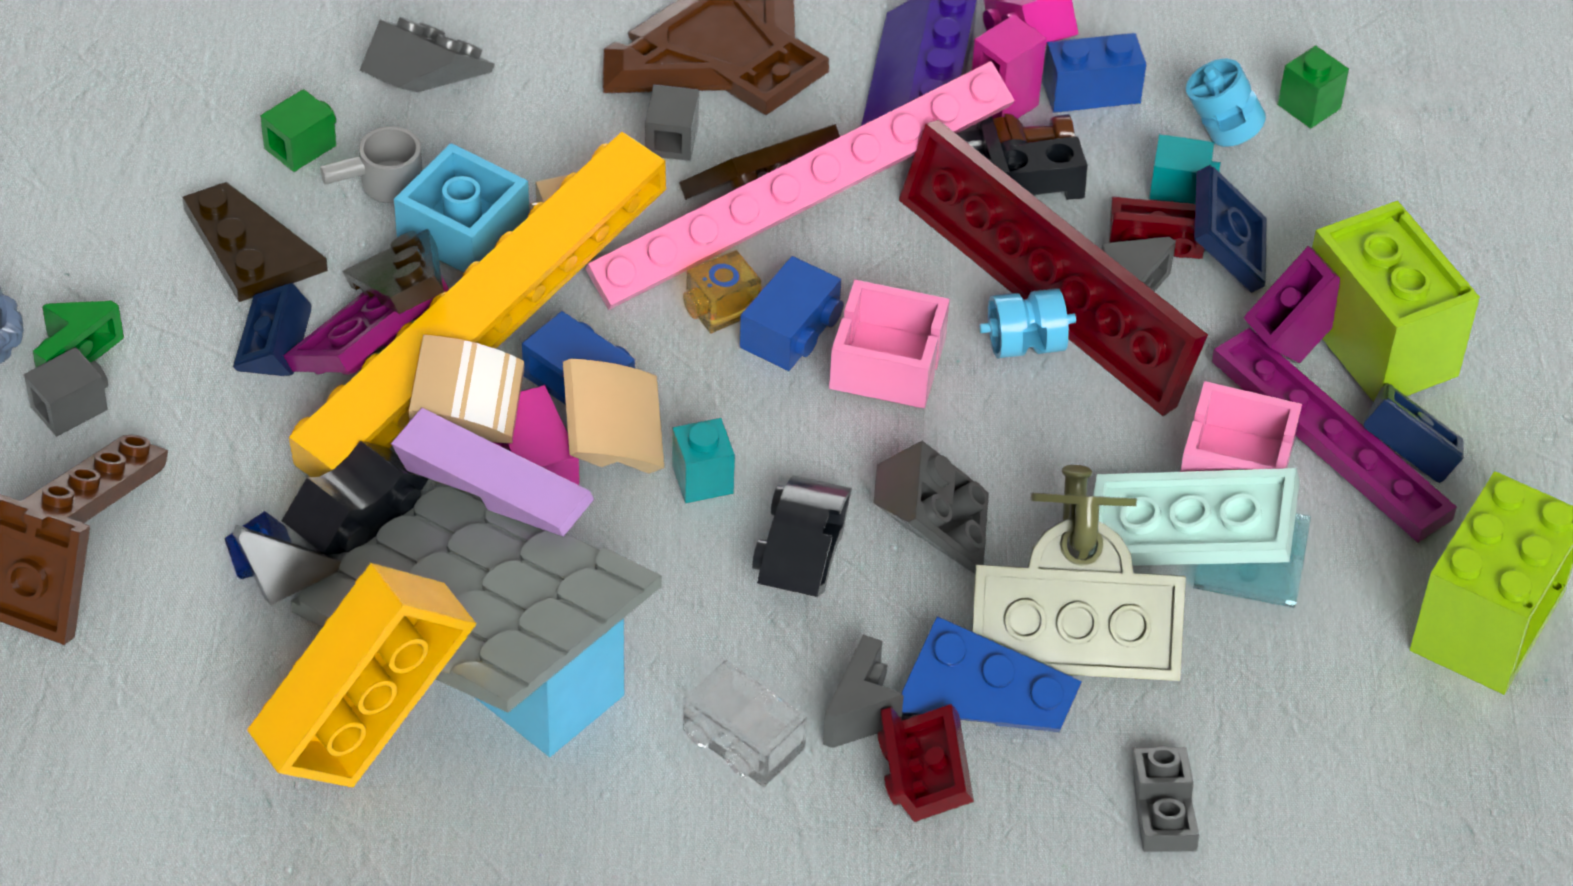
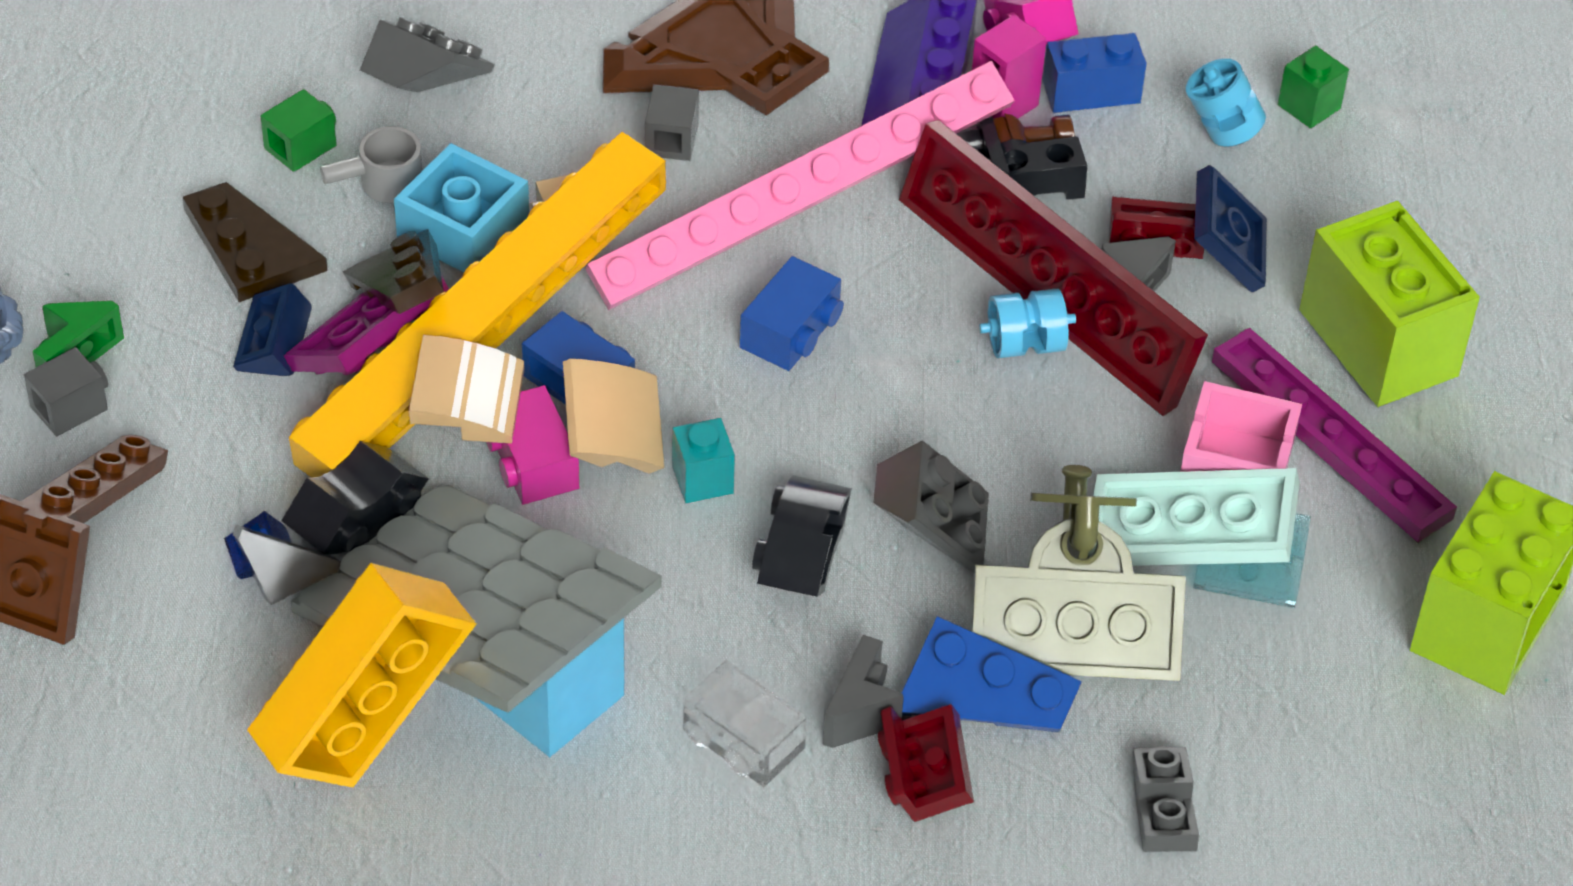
lavender slope [391,408,594,537] -> none
dark brown wing [679,124,840,200] -> none
clear yellow brick [683,250,761,334] -> none
bright pink piece [829,279,950,409] -> none
teal brick [1149,134,1221,204] -> none
magenta slope [1243,246,1341,363] -> none
dark blue slope [1364,383,1464,483] -> none

